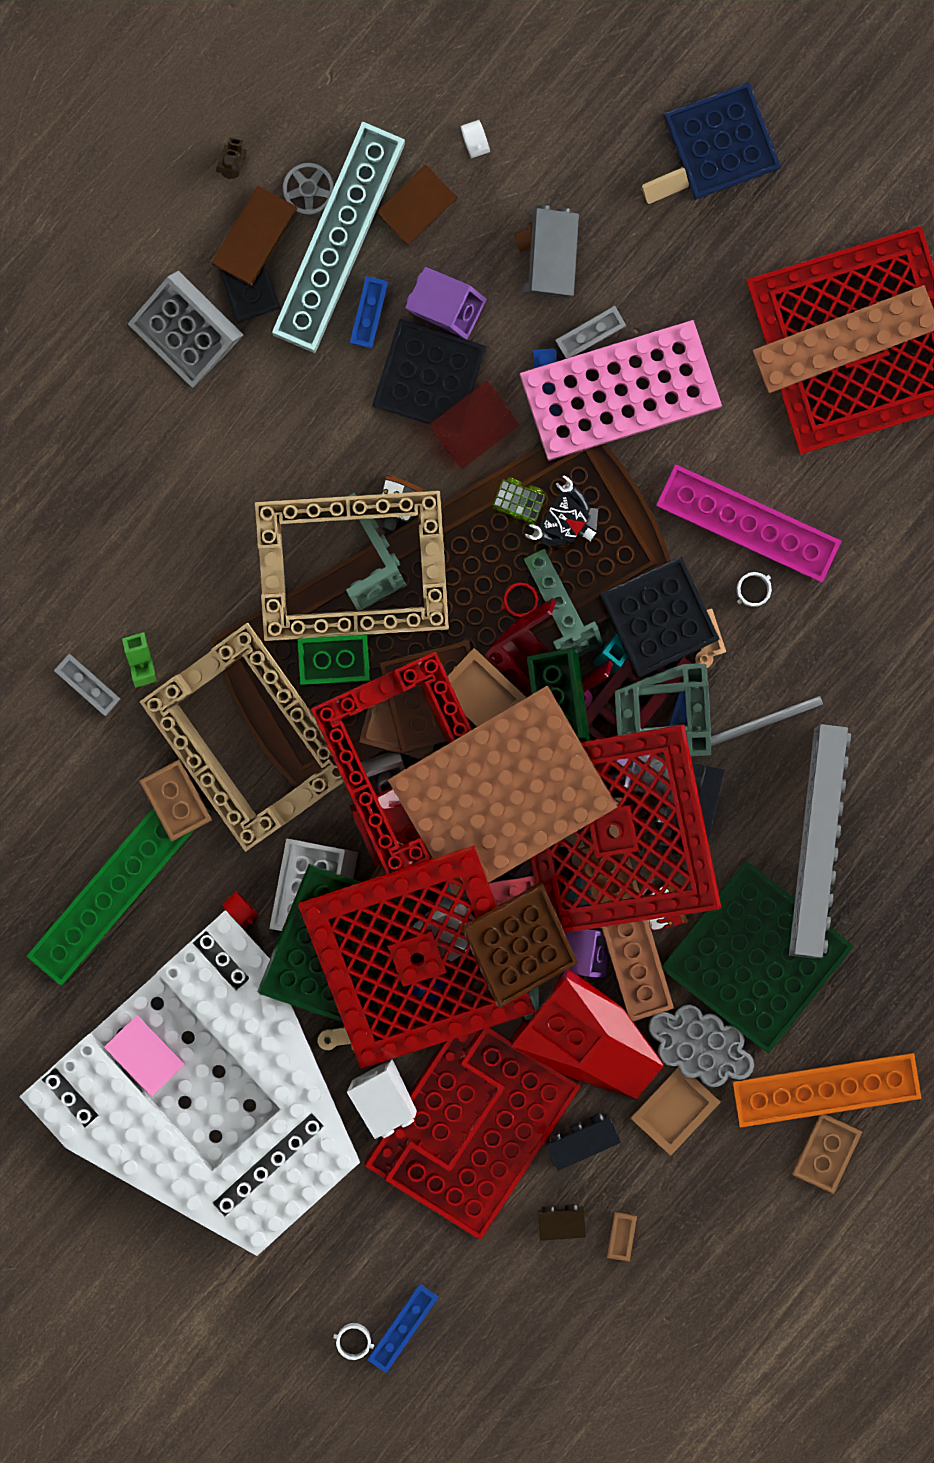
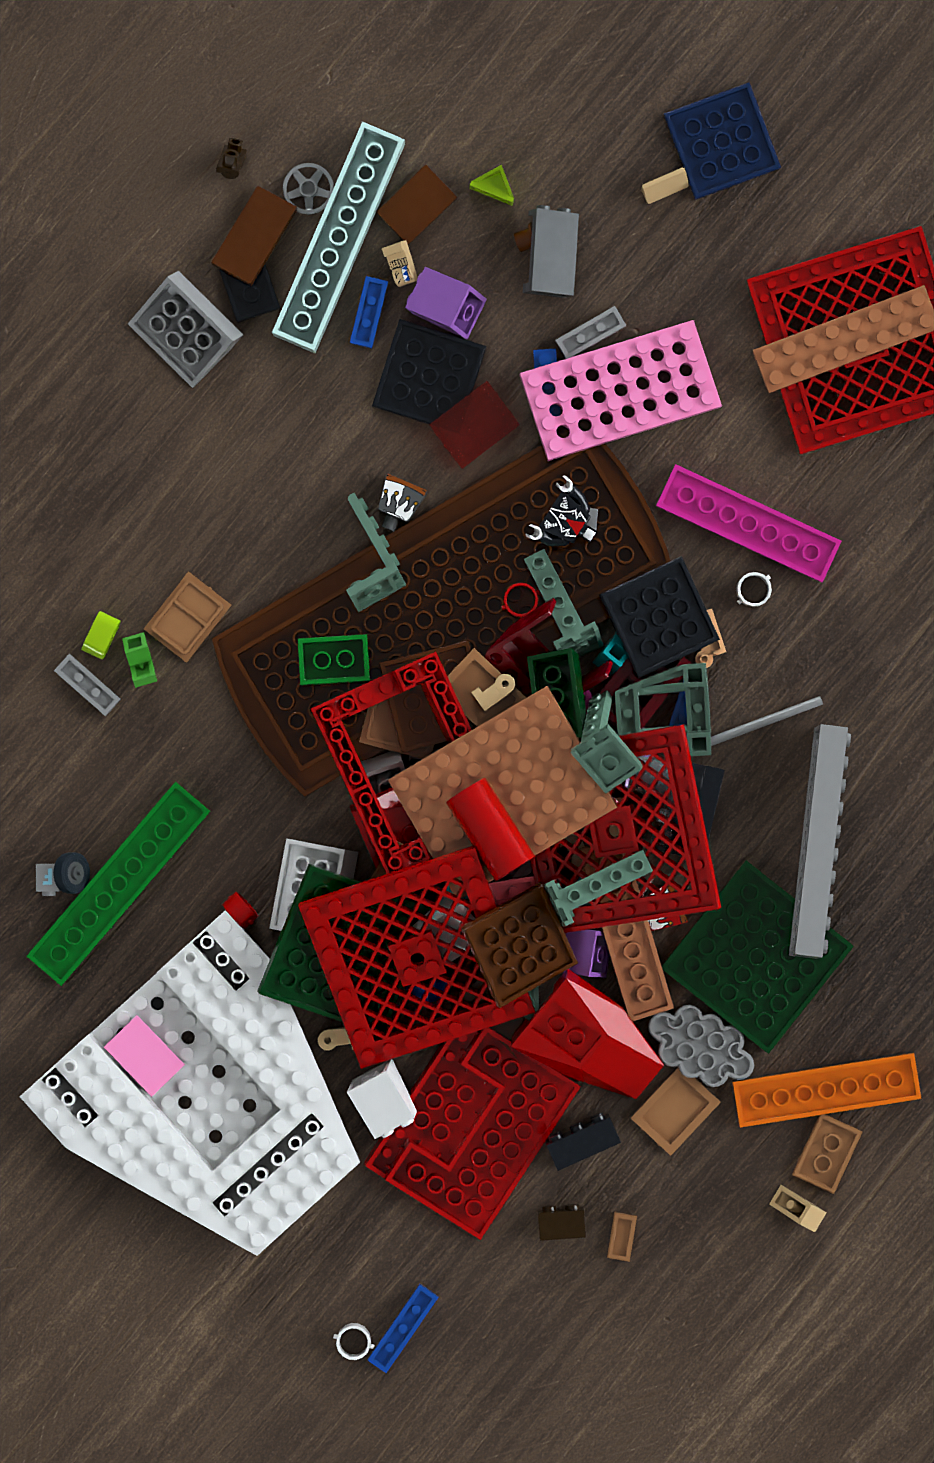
medium nougat tile [139,759,212,842] -> none
tan slope [140,623,343,852] -> none
tan slope [255,491,449,641] -> none
white piece [460,120,490,159] -> none
brick [492,477,546,524] -> none
none -> light grey brick [36,864,60,896]
none -> black wheel [53,852,90,894]
none -> lime beam [81,611,121,660]
none -> medium nougat piece [144,571,232,663]
none -> tan leg [382,240,417,287]
none -> red brick [446,778,535,881]
none -> lime slope [470,165,514,206]
none -> tan leg [471,674,516,711]
none -> sand green bracket [543,850,653,927]
none -> sand green bracket [571,690,643,794]
none -> tan slope [769,1185,827,1232]

